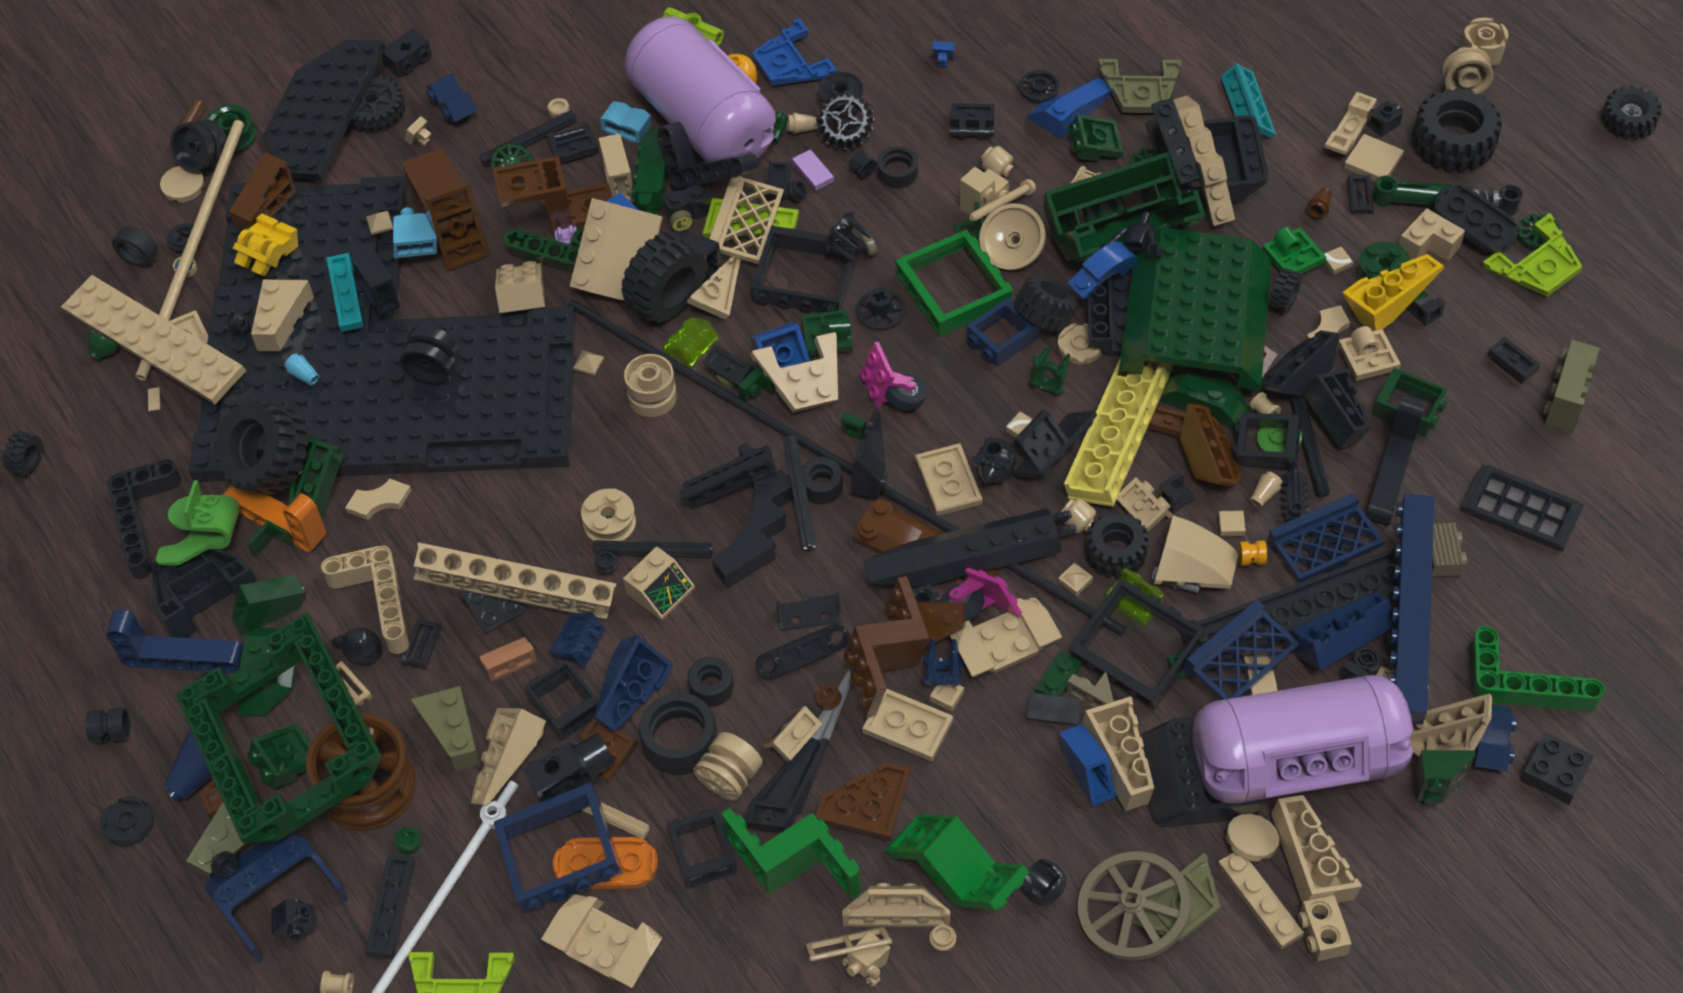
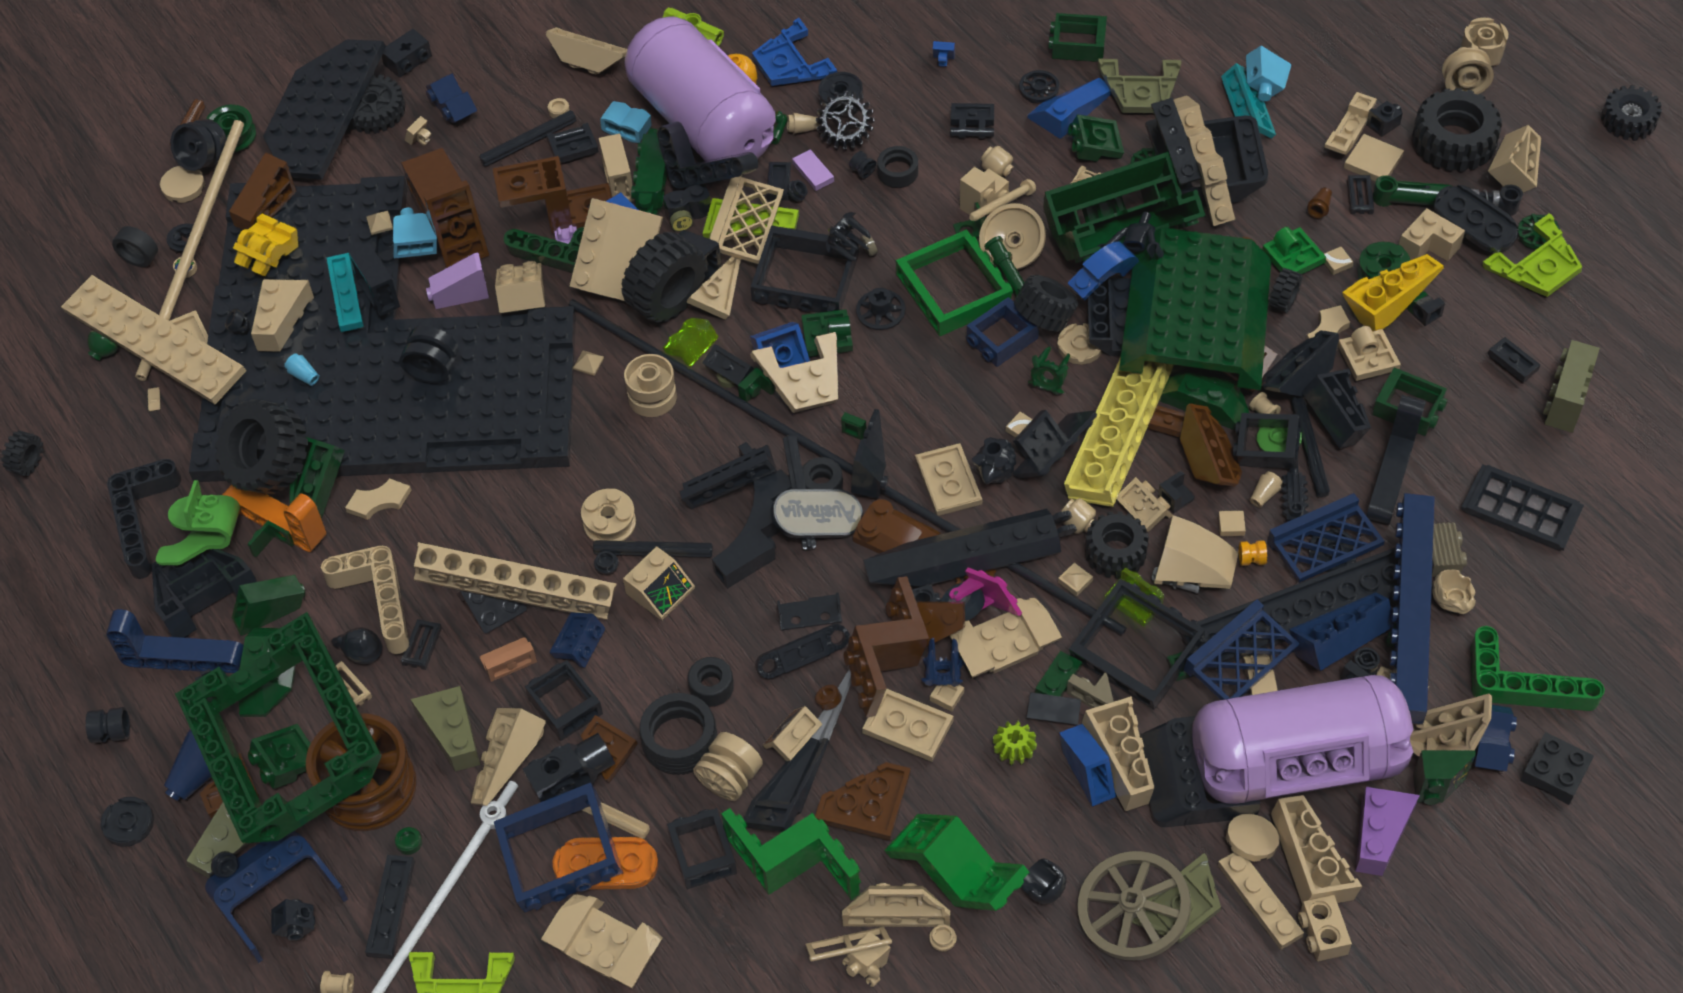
dark green wheel [491,144,532,170] -> none
dark blue wedge [593,635,673,732] -> none
dark pink plate [861,342,927,410] -> none
none -> lavender slope [426,253,489,309]
none -> tan wedge [546,28,627,74]
none -> tile [771,489,863,538]
none -> dark green pin [984,236,1024,296]
none -> lime gear [993,720,1037,765]
none -> dark green window [1049,13,1107,62]
none -> medium azure torso [1246,46,1291,101]
none -> medium lavender wedge [1355,787,1419,876]
none -> tan hair [1432,569,1476,614]
none -> tan wedge [1488,125,1541,193]

